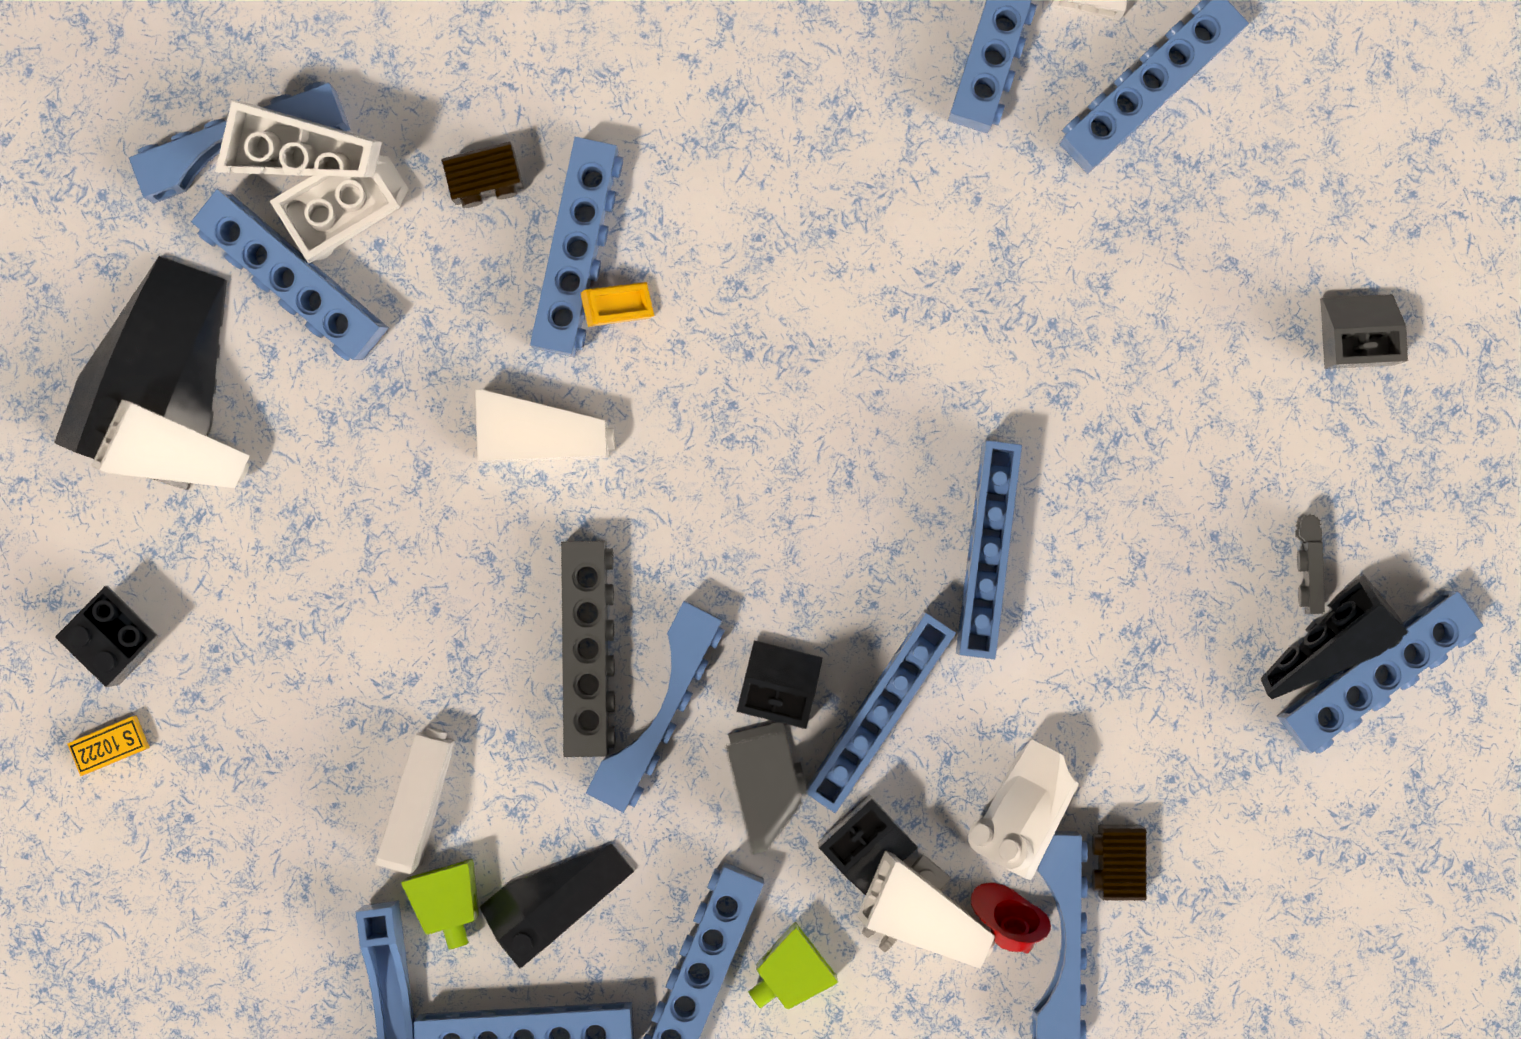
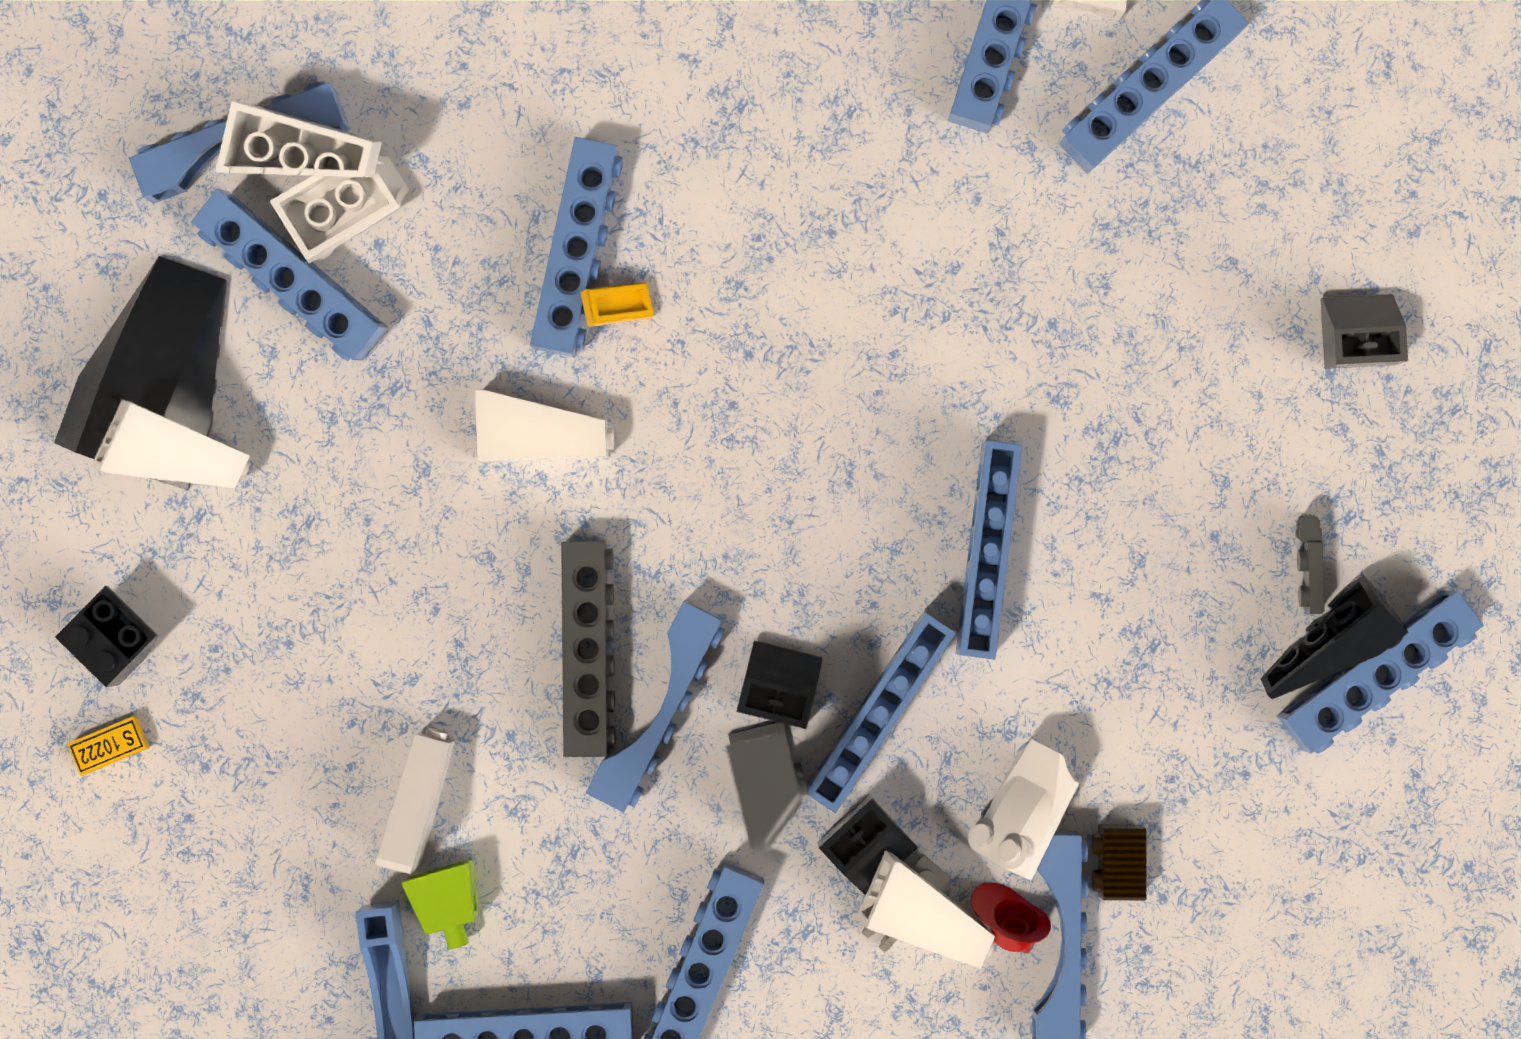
dark brown brick [441,141,524,208] -> none
black wedge [479,844,634,969] -> none
lime torso [748,922,838,1010] -> none

